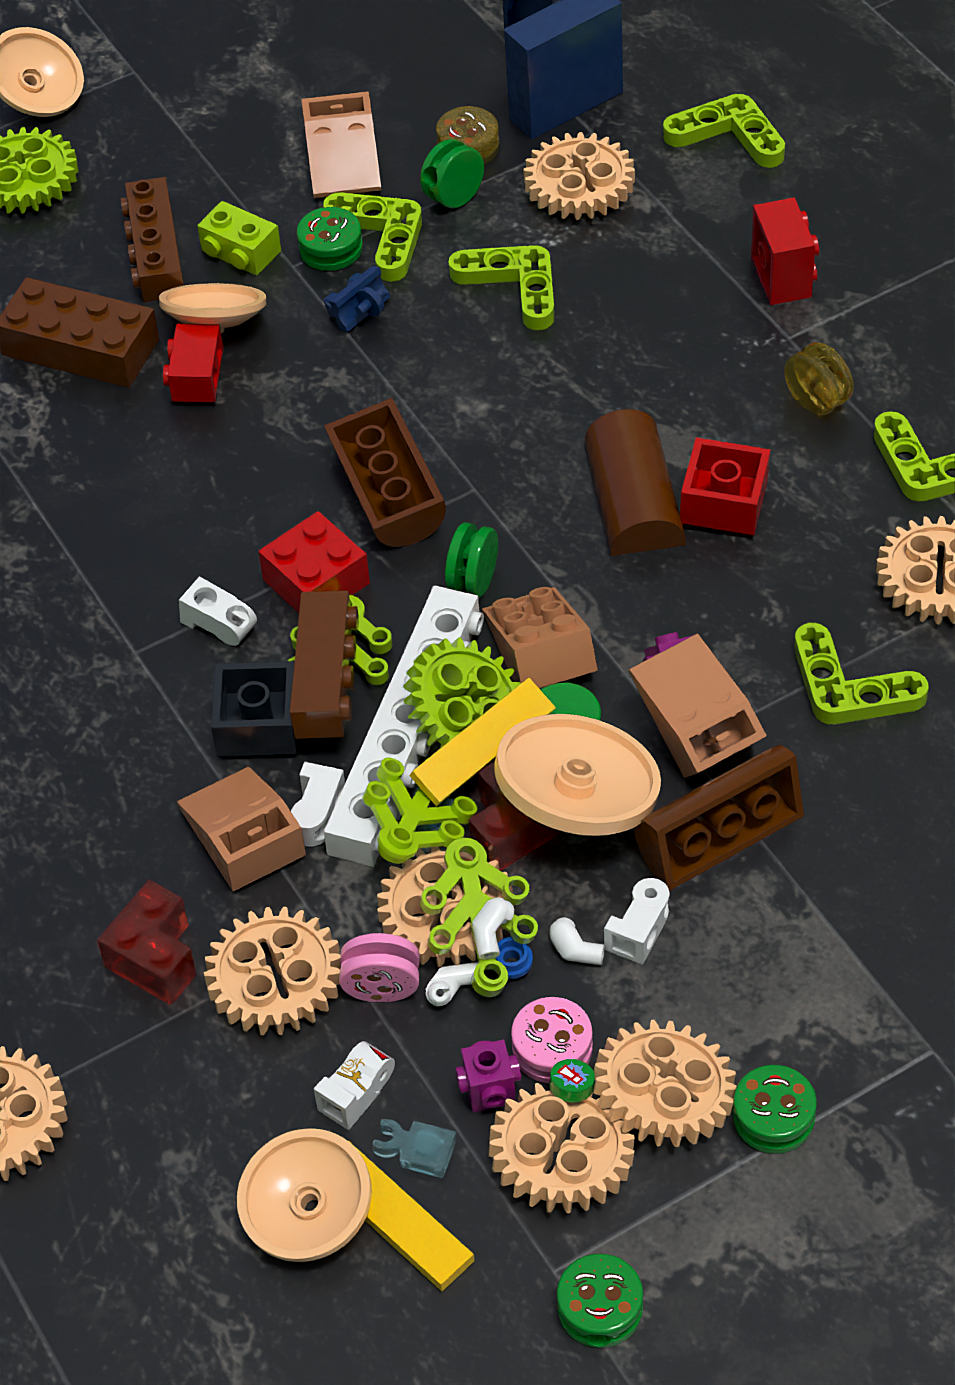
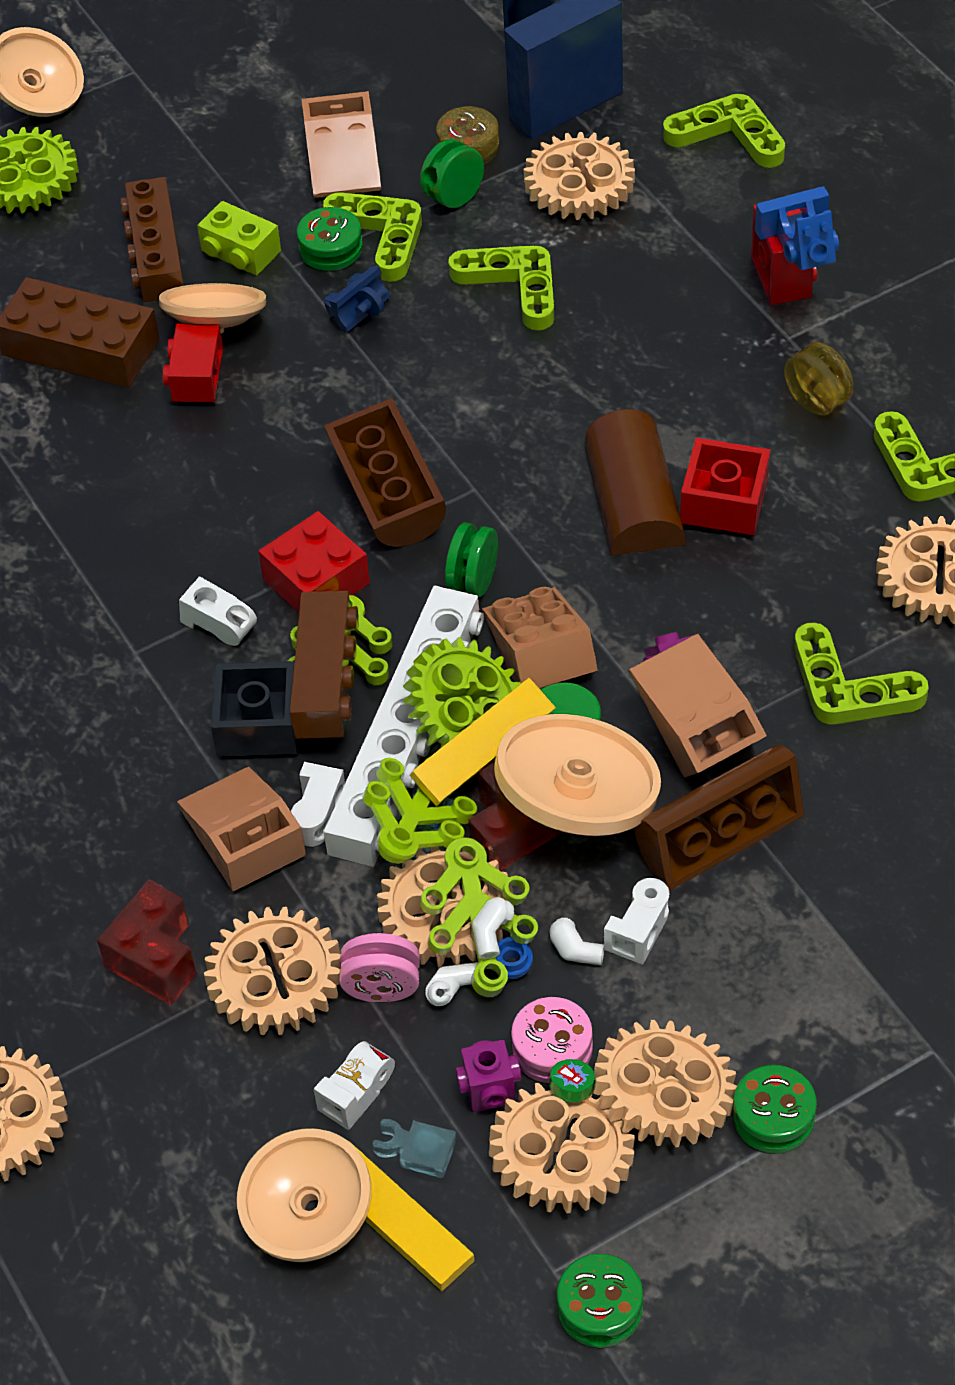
none -> blue tile [755,186,839,270]

